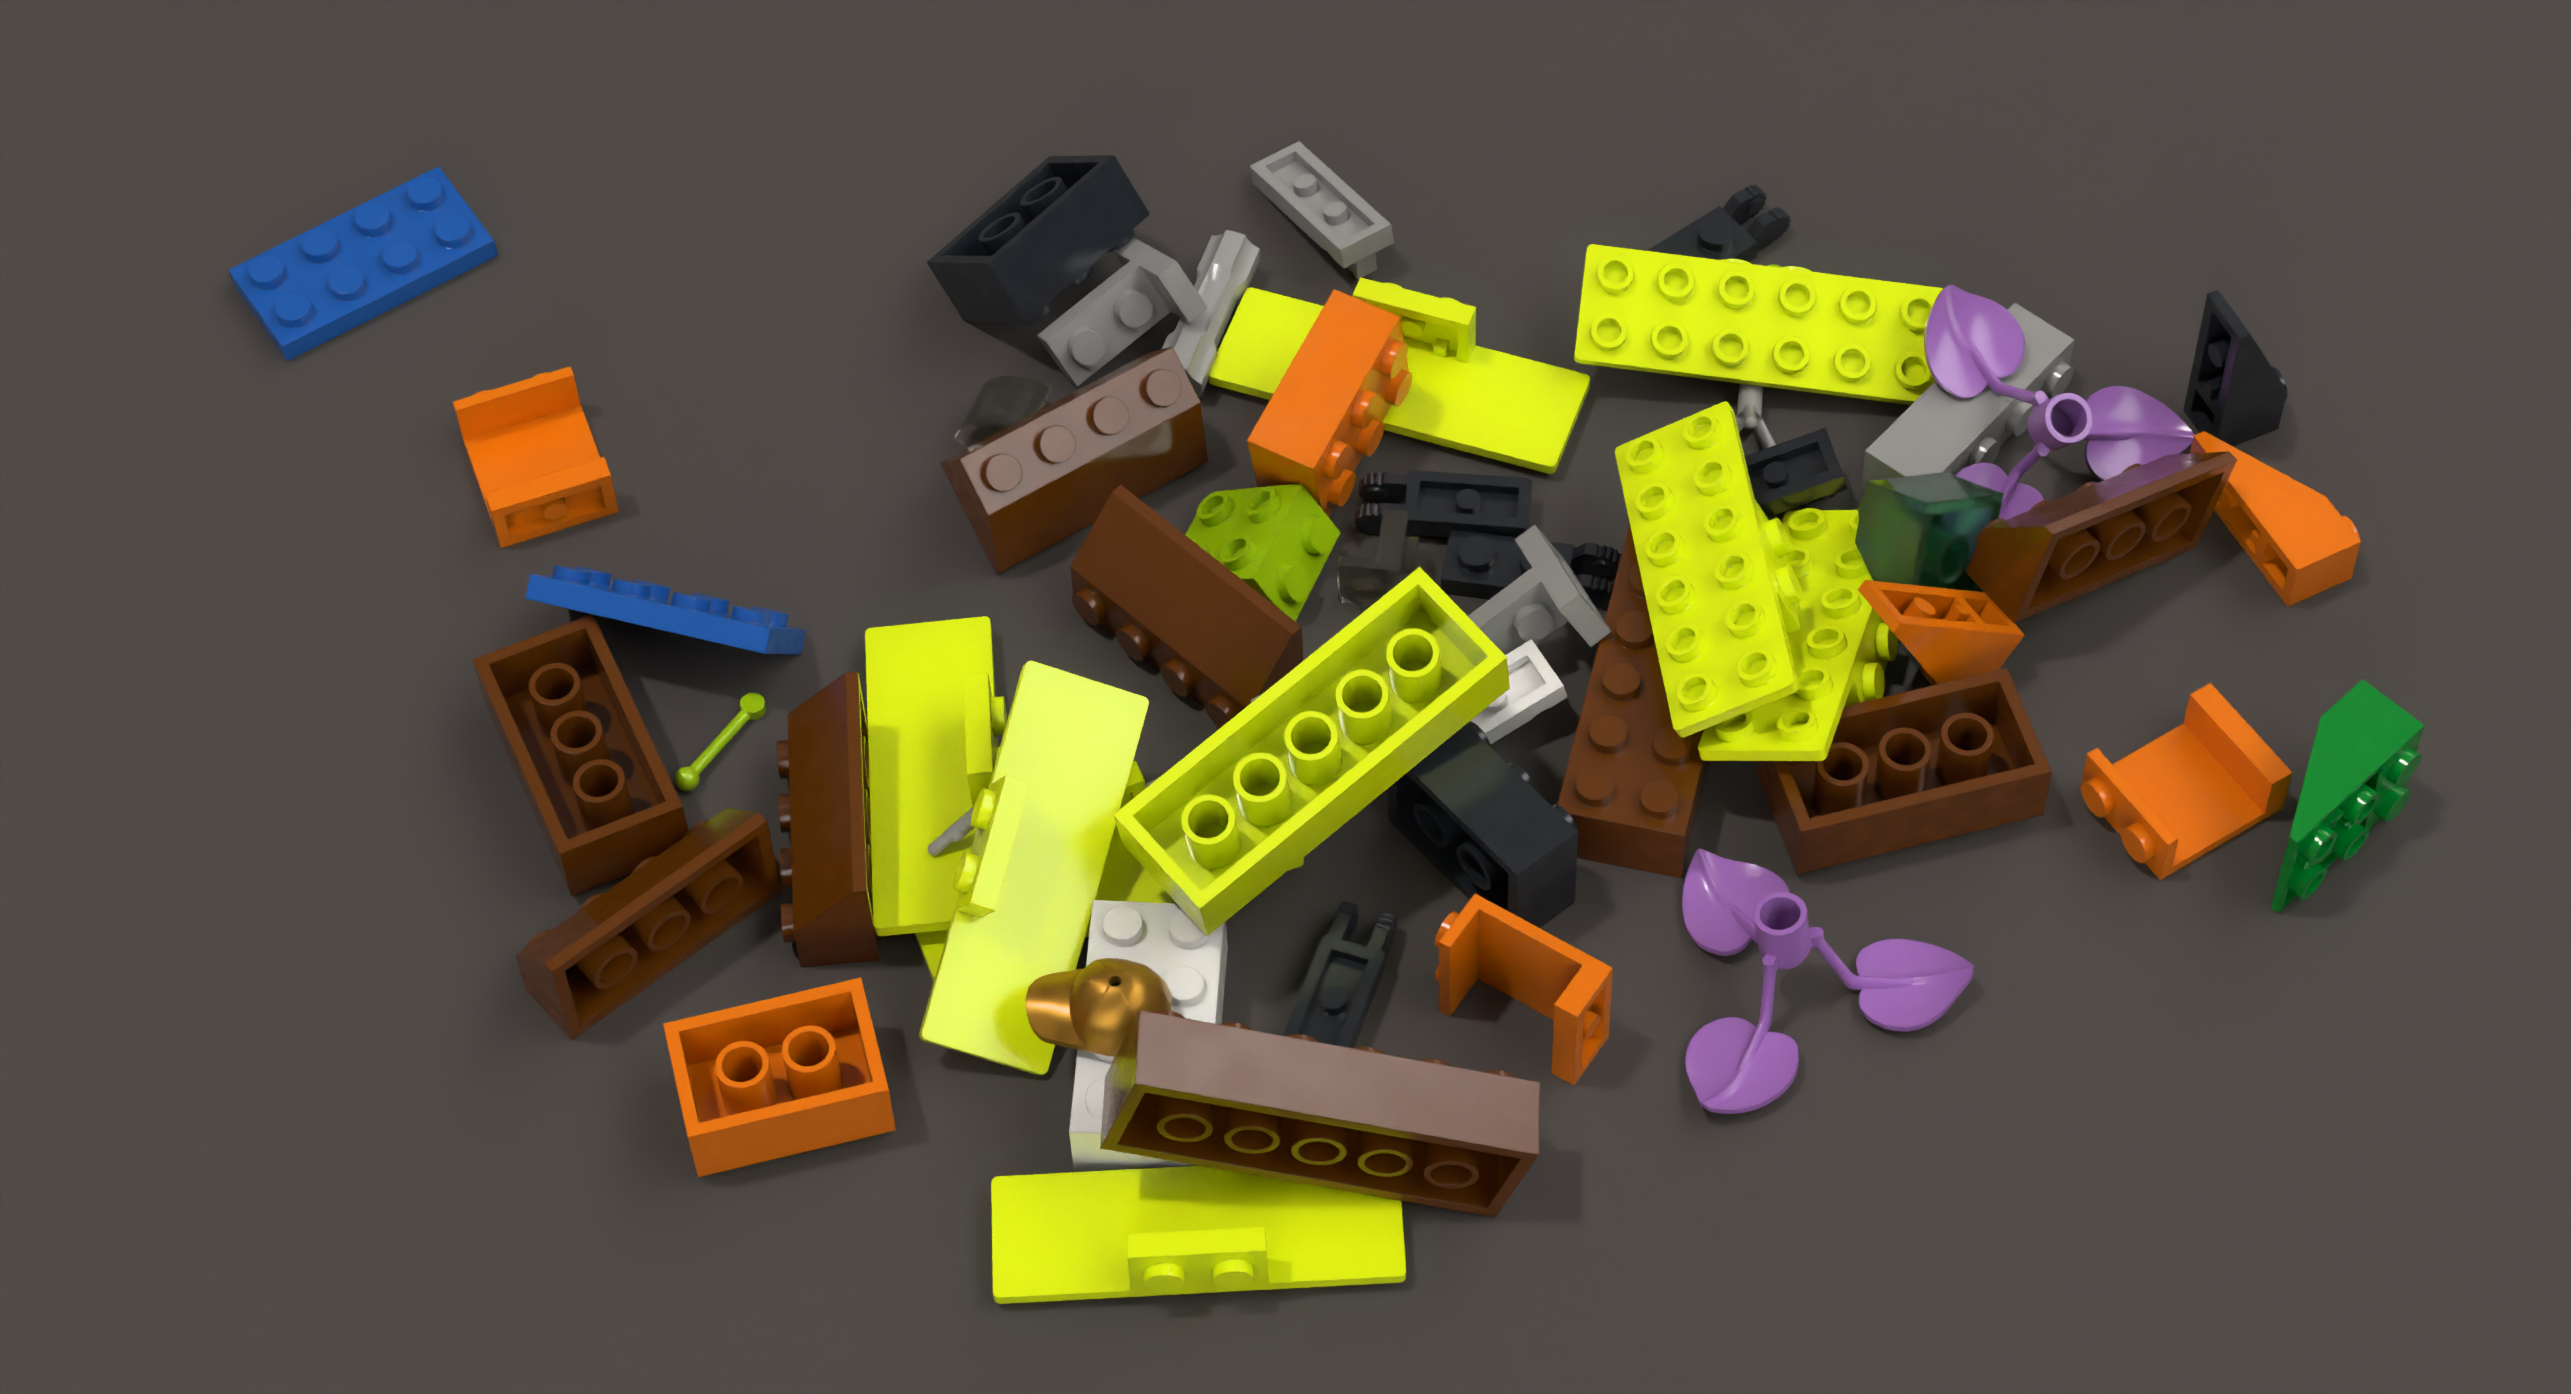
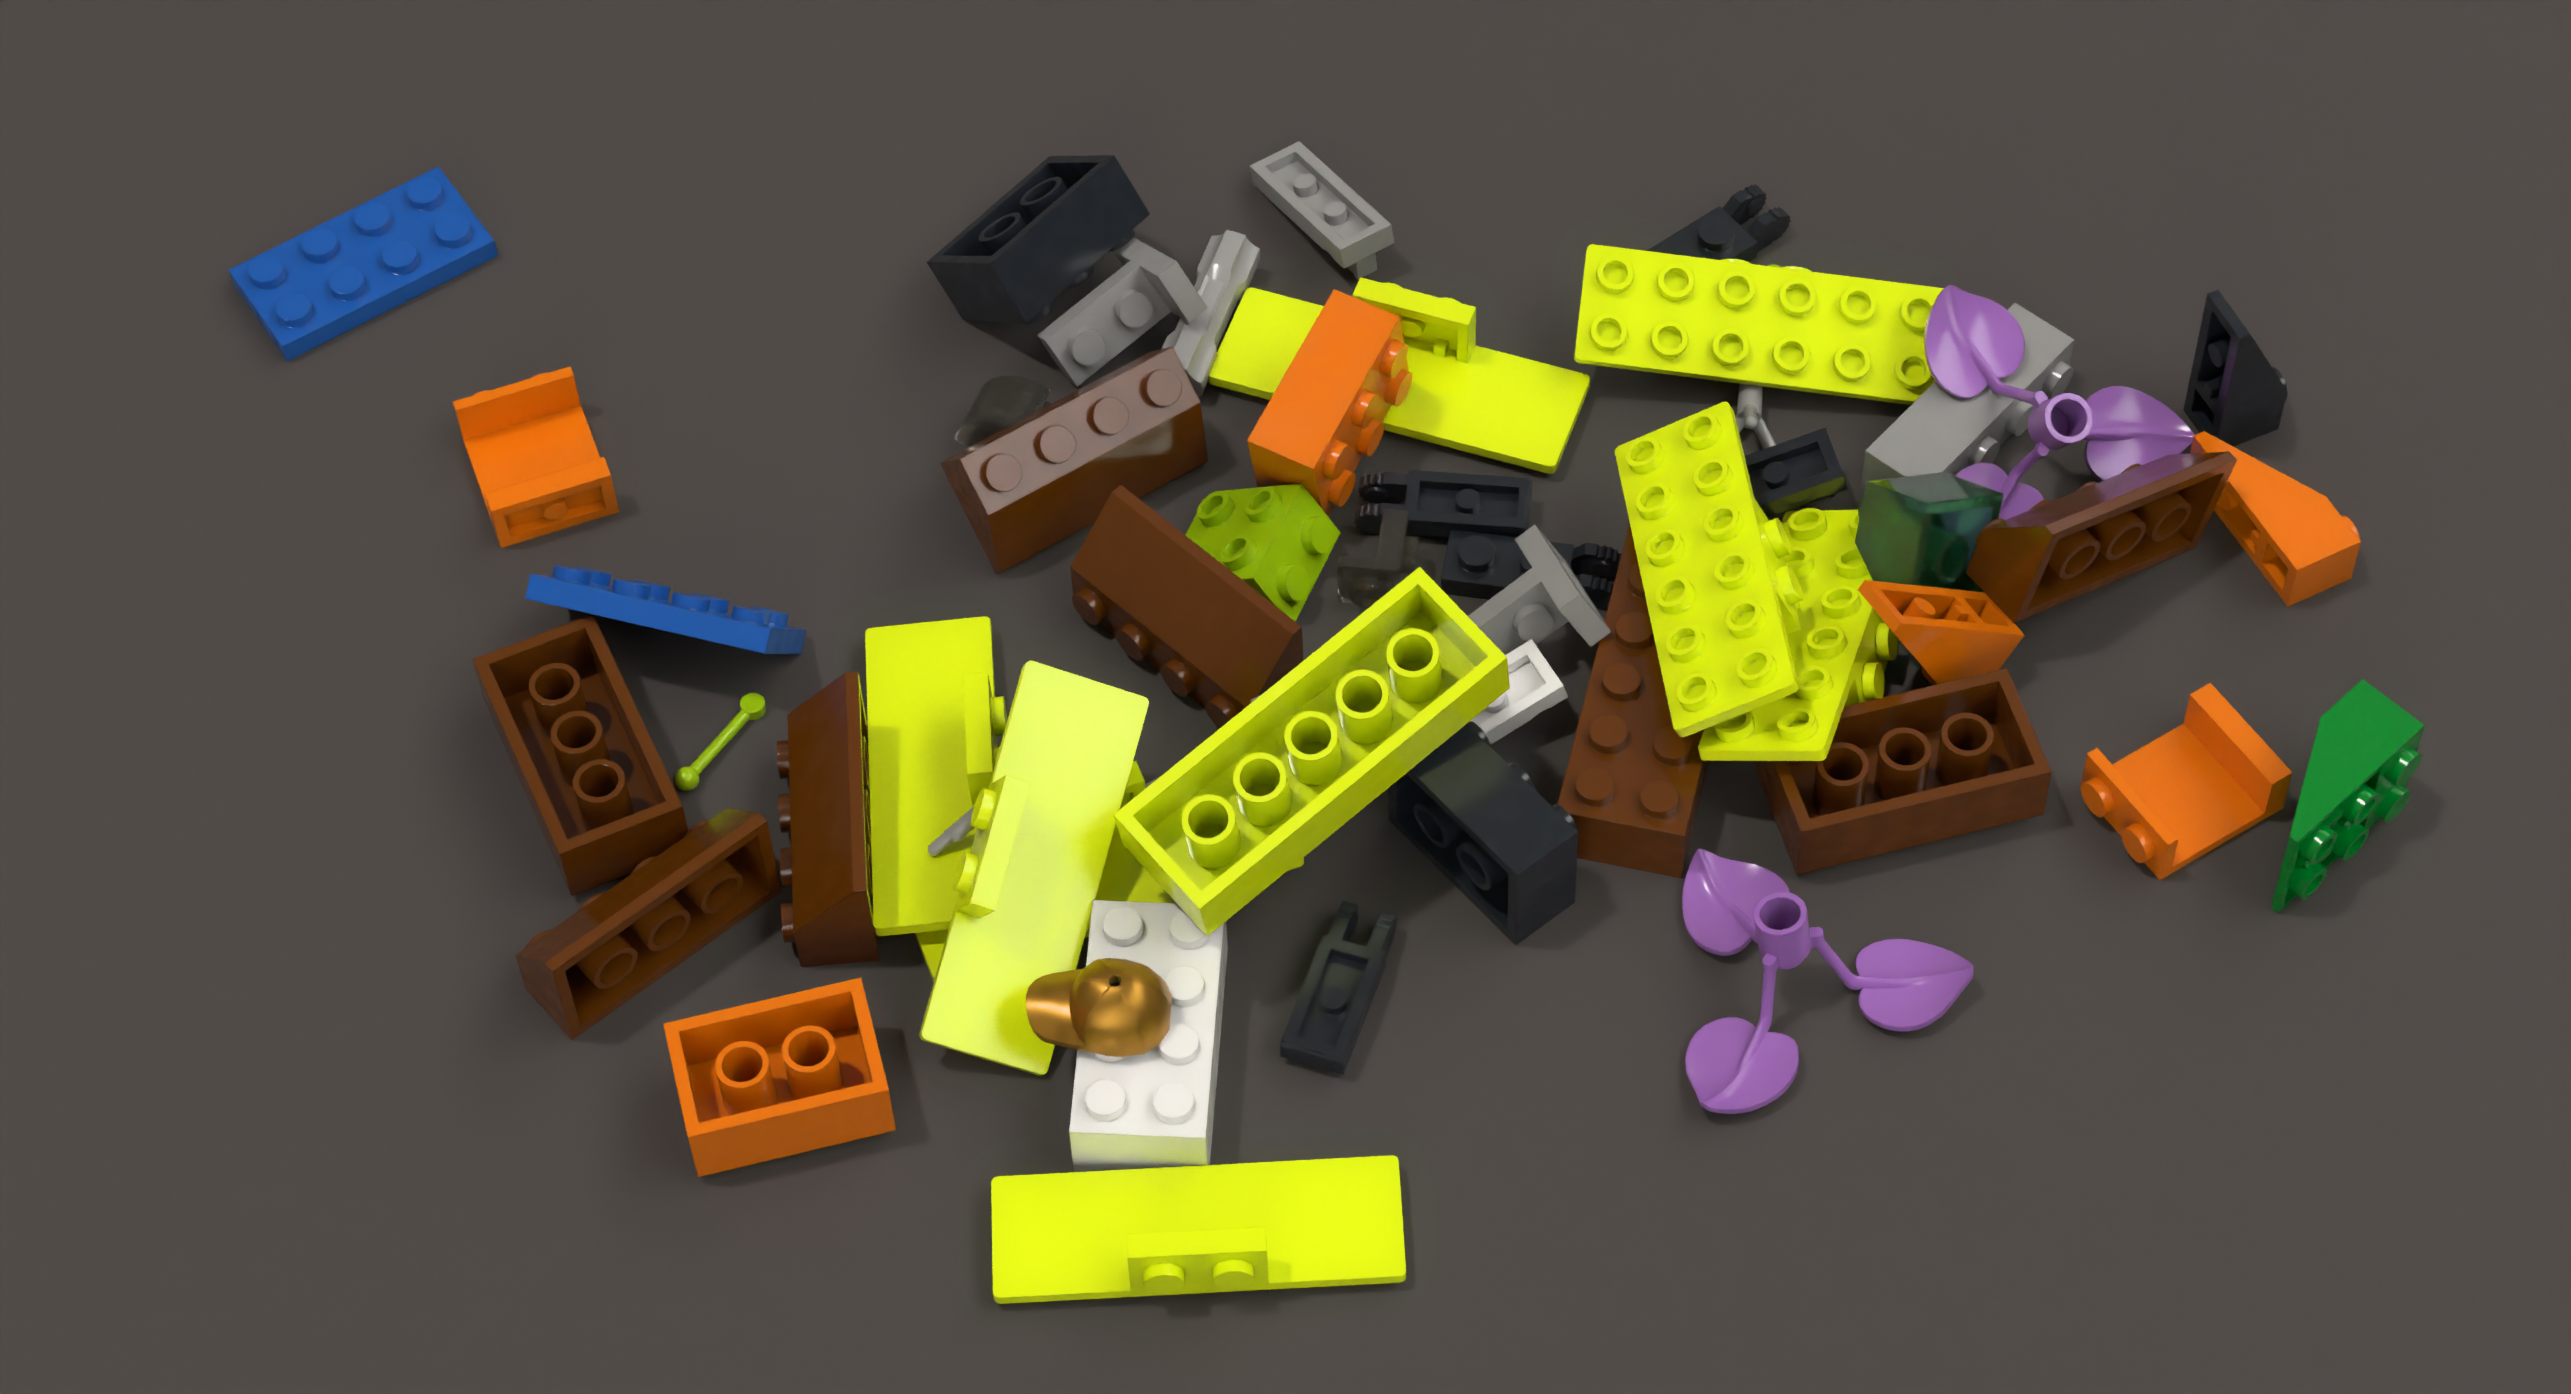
reddish brown brick [1100,1010,1540,1217] -> none
orange panel [1434,894,1613,1085] -> none

